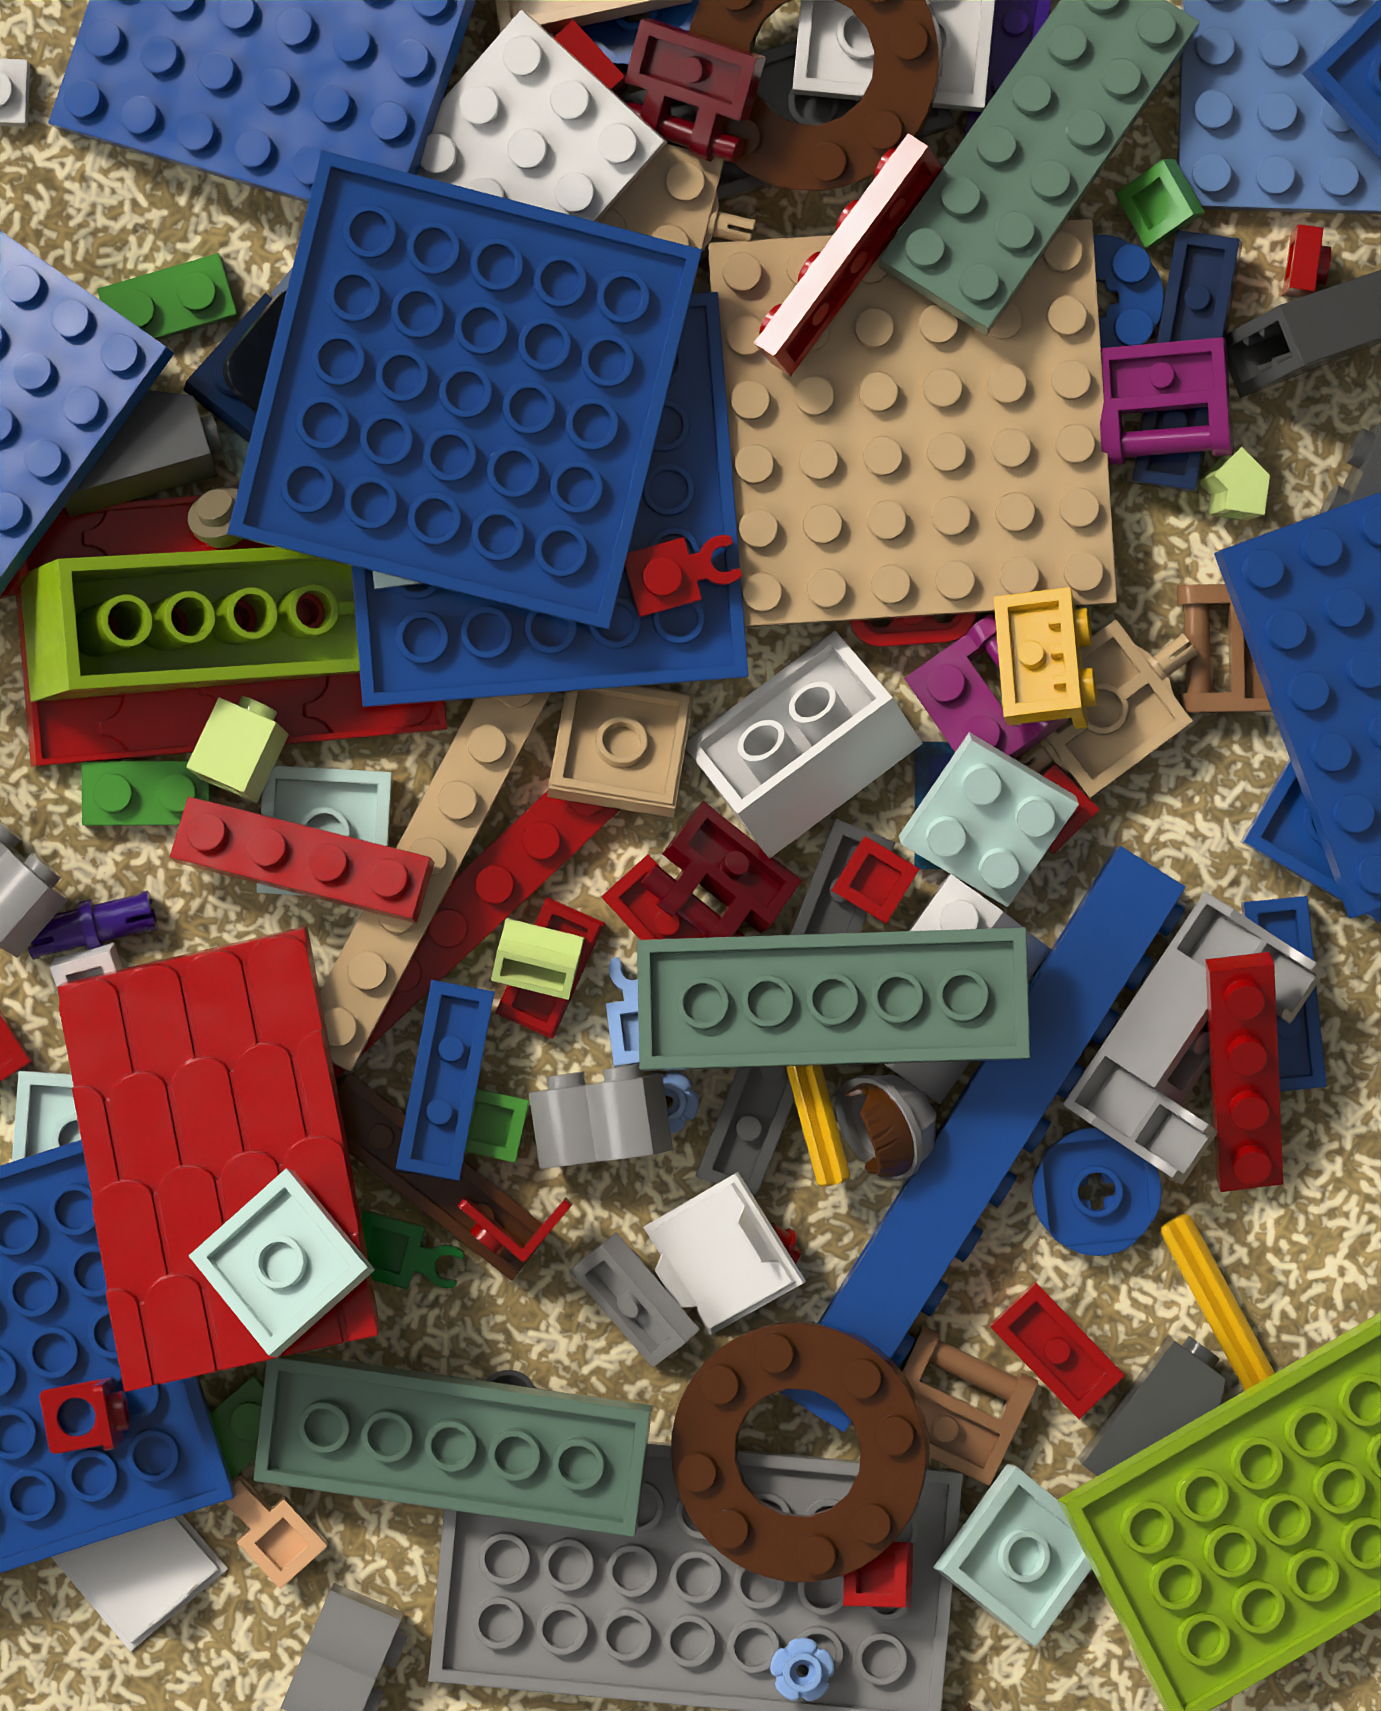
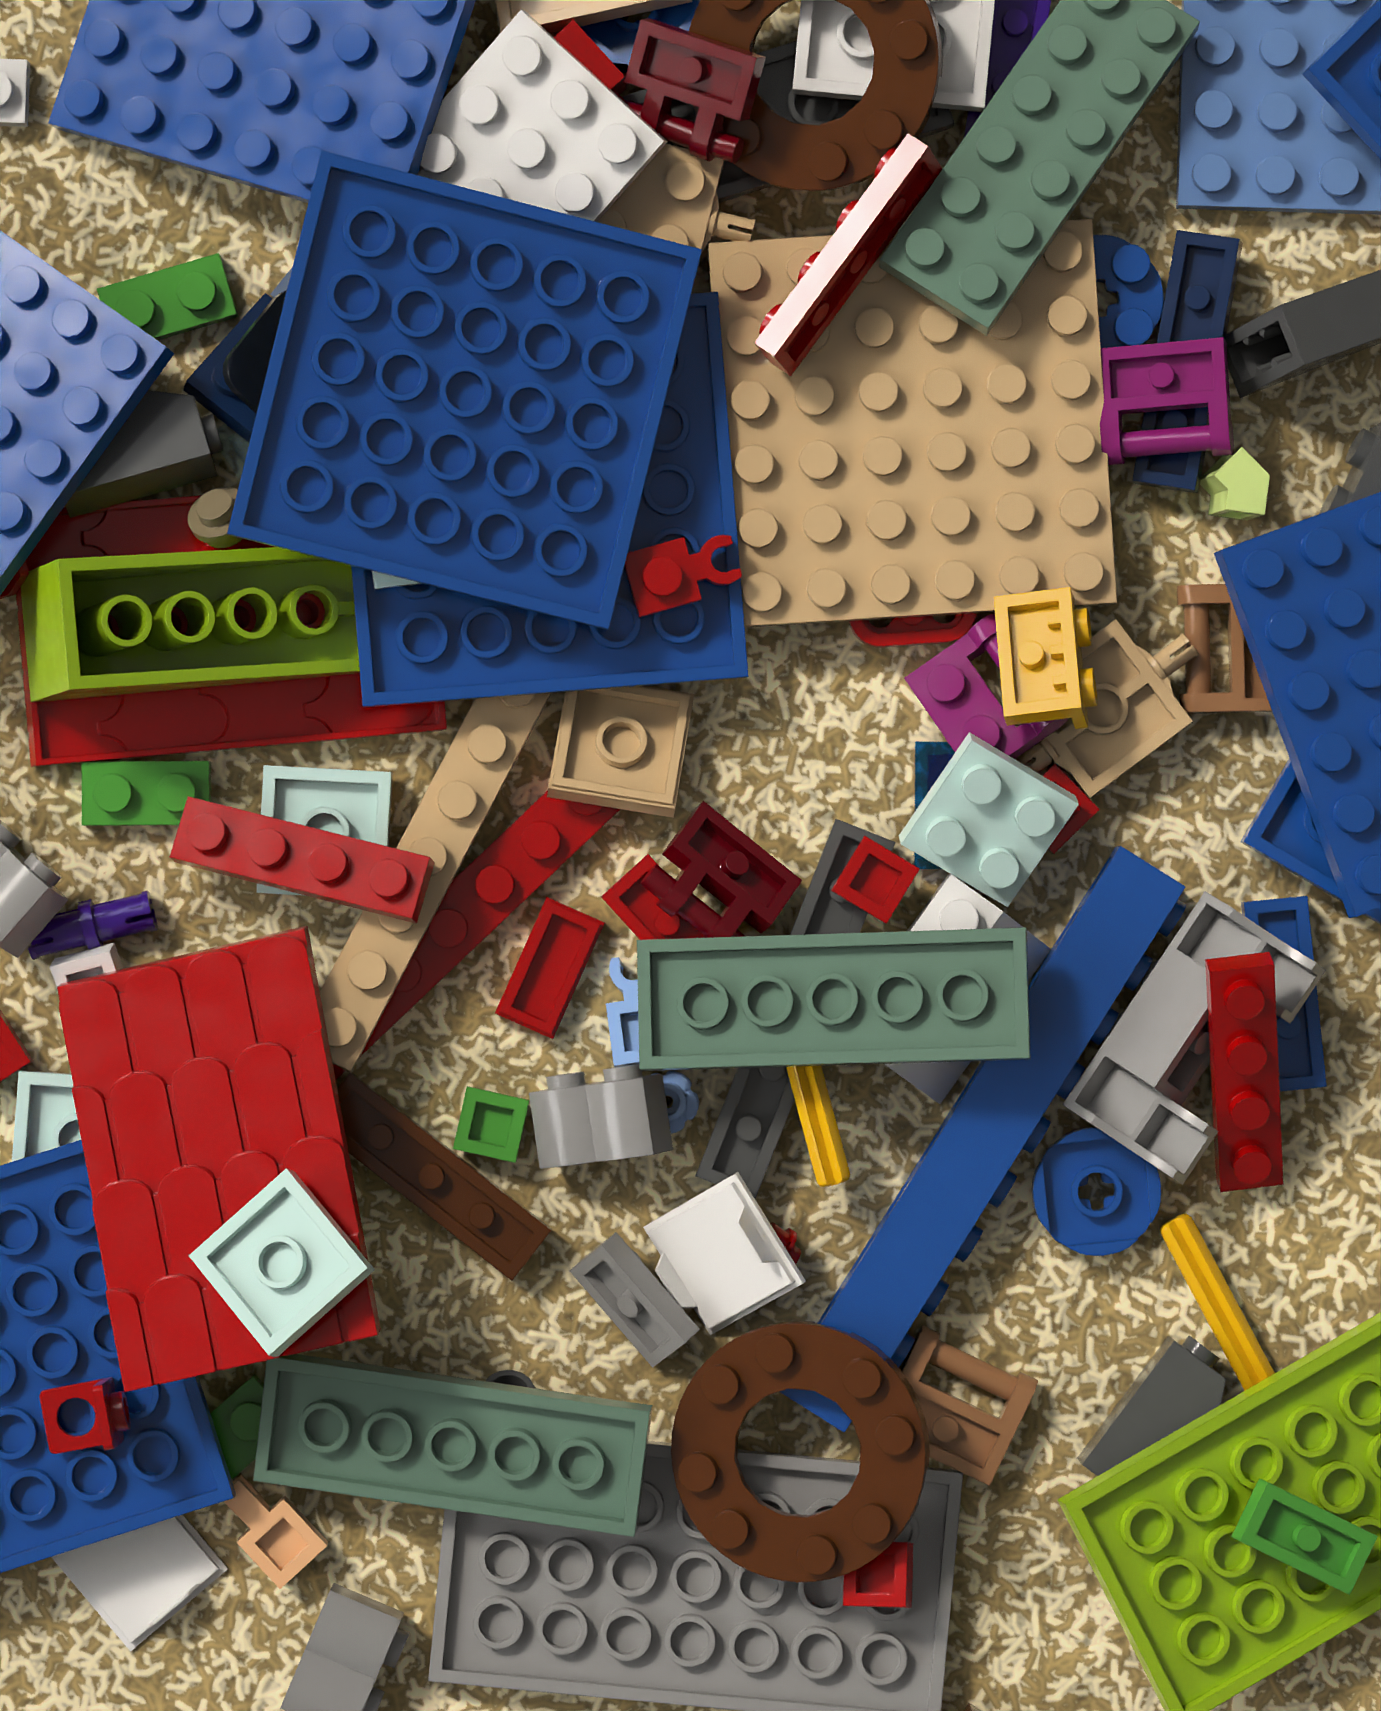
yellowish green brick [186,696,289,804] -> none
green plate [361,1210,465,1290] -> none
blue plate [395,980,494,1183] -> none
red bracket [457,1196,573,1263] -> none
yellowish green piece [491,918,585,1000] -> none
white slope [685,631,923,859] -> none
light blue plate [770,1638,834,1701] -> none
piece [835,1075,937,1180] -> none
light aqua plate [933,1464,1092,1647] -> none
red plate [989,1281,1125,1419] -> none
bright green plate [1115,158,1205,248] -> none
red plate [1282,224,1331,298] -> none
none -> bright green plate [1231,1478,1378,1595]

